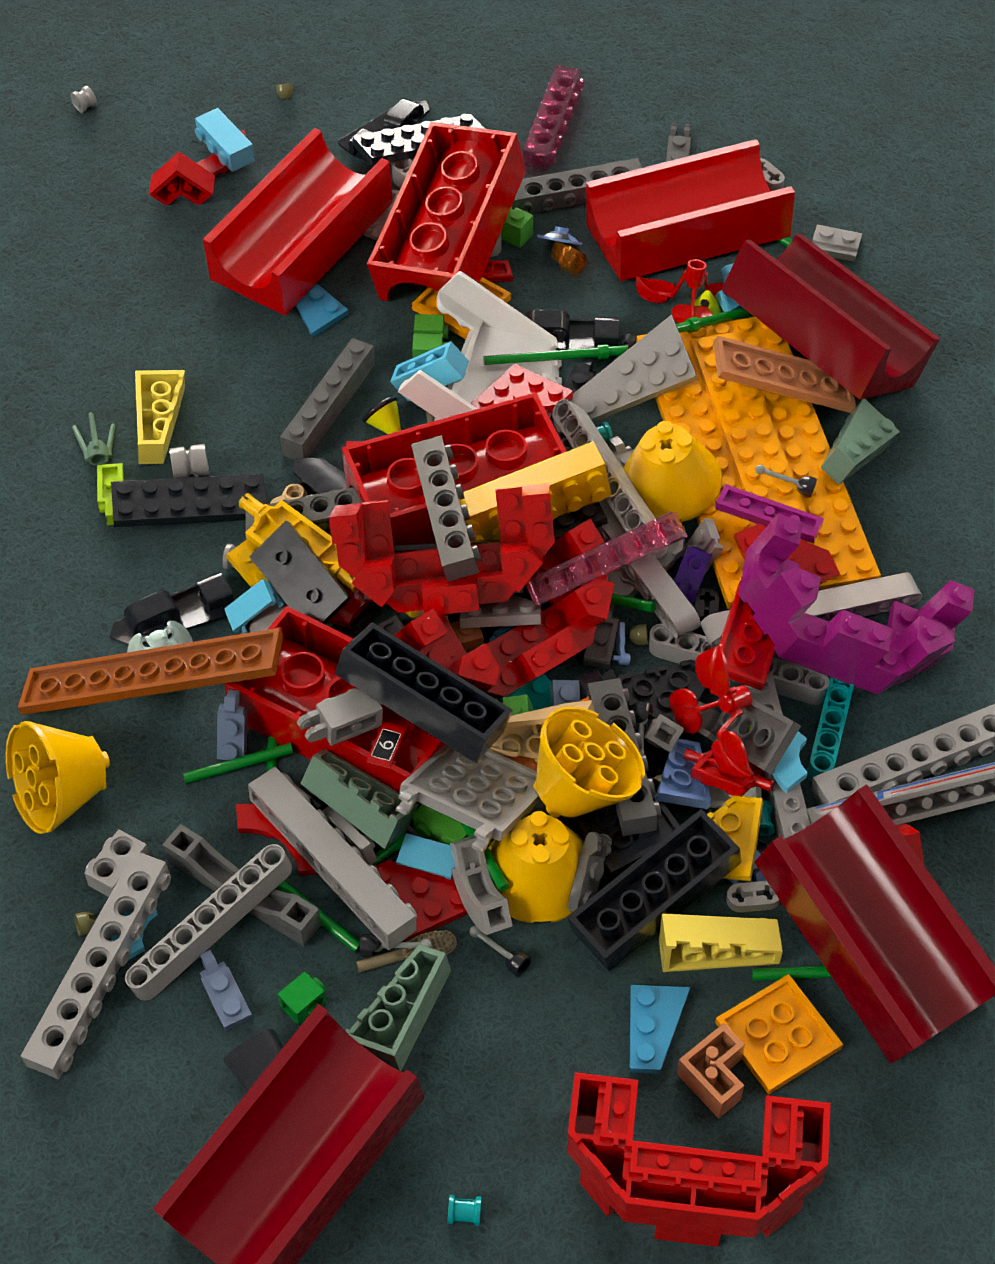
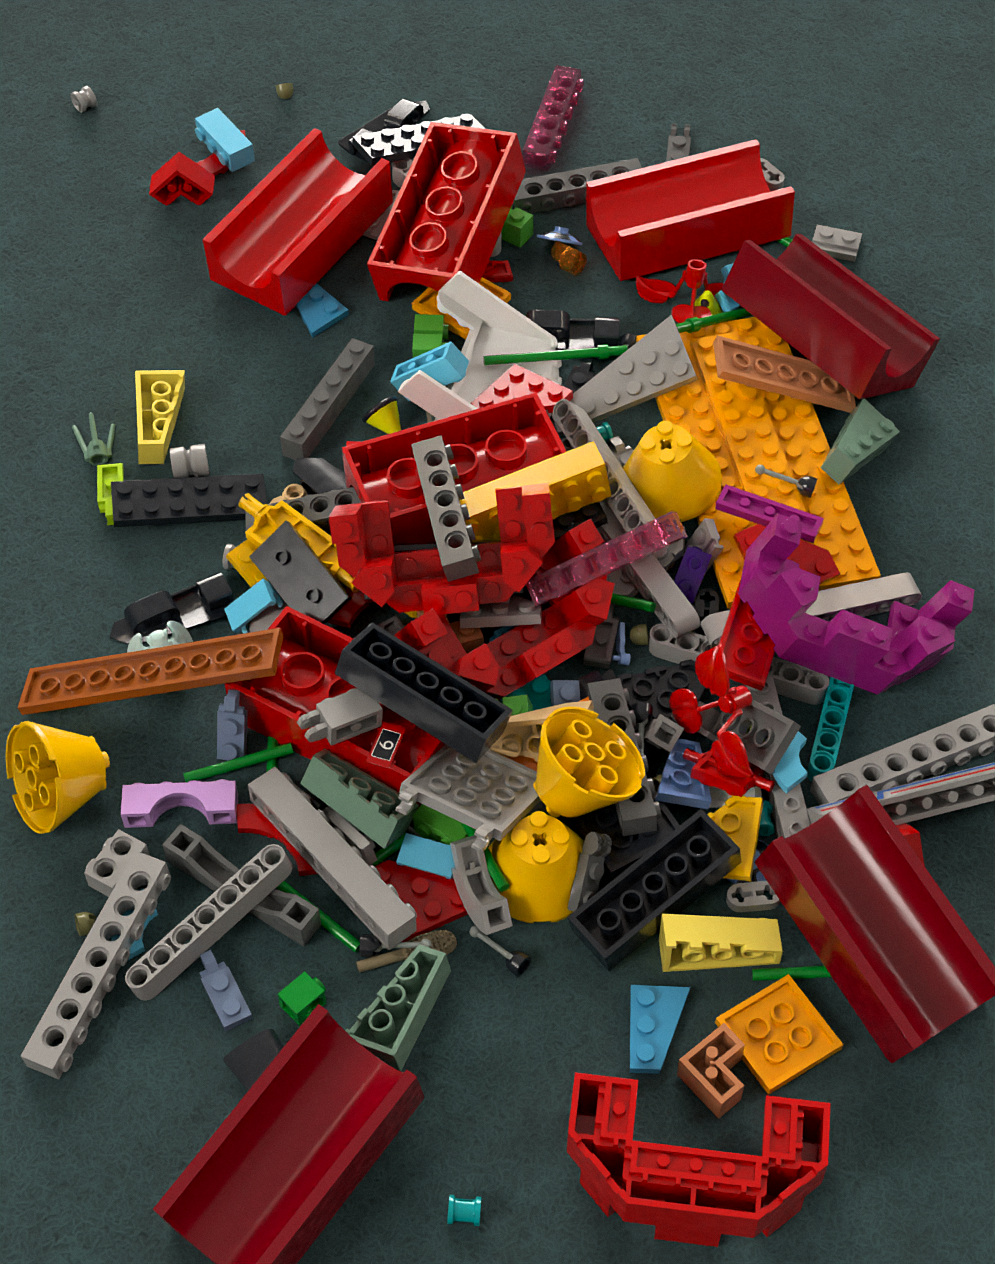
none -> lavender arch [121,779,238,828]

